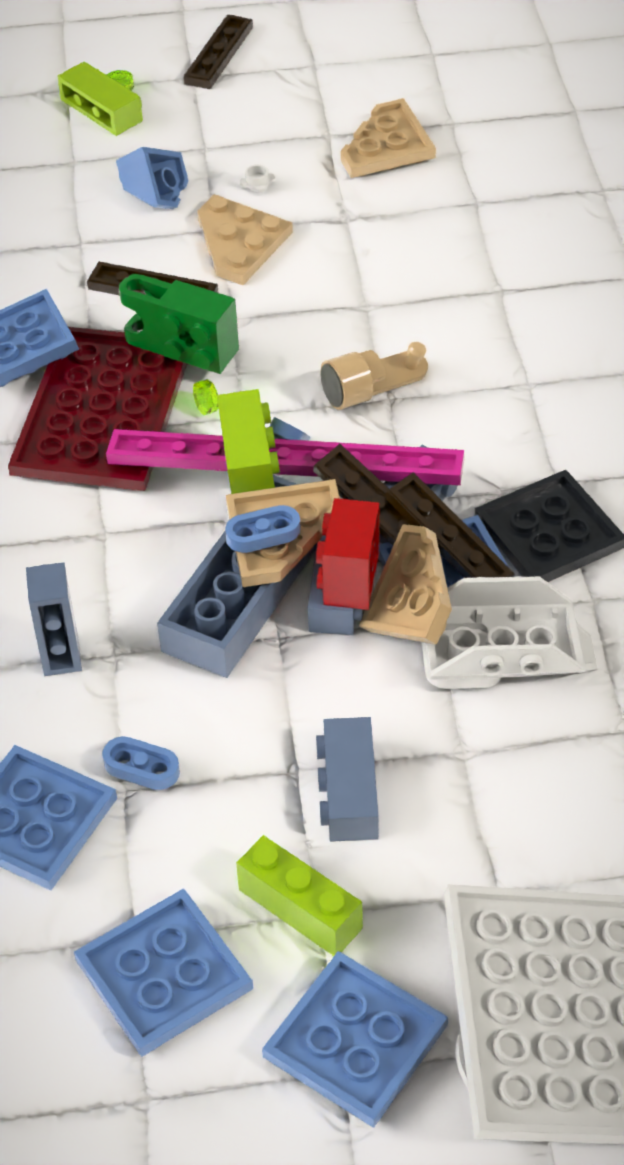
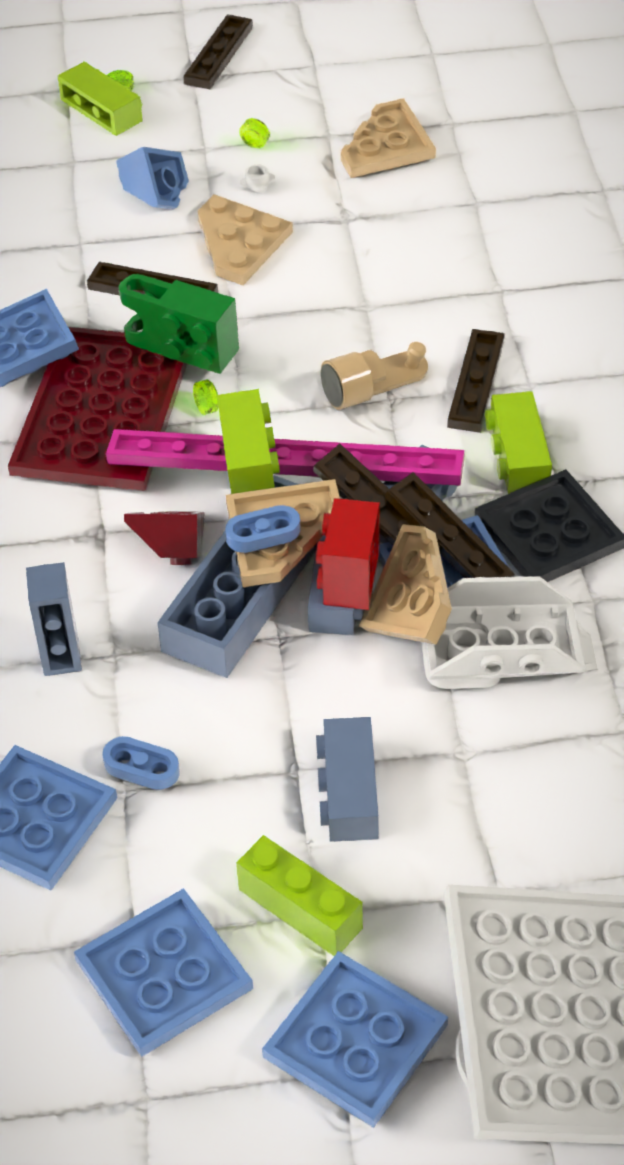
medium blue plate [269,417,311,441] -> none
none -> dark red slope [124,511,204,565]
none -> clear neon green tile [239,118,270,148]
none -> dark brown tile [447,329,505,433]
none -> lime brick [485,391,552,494]

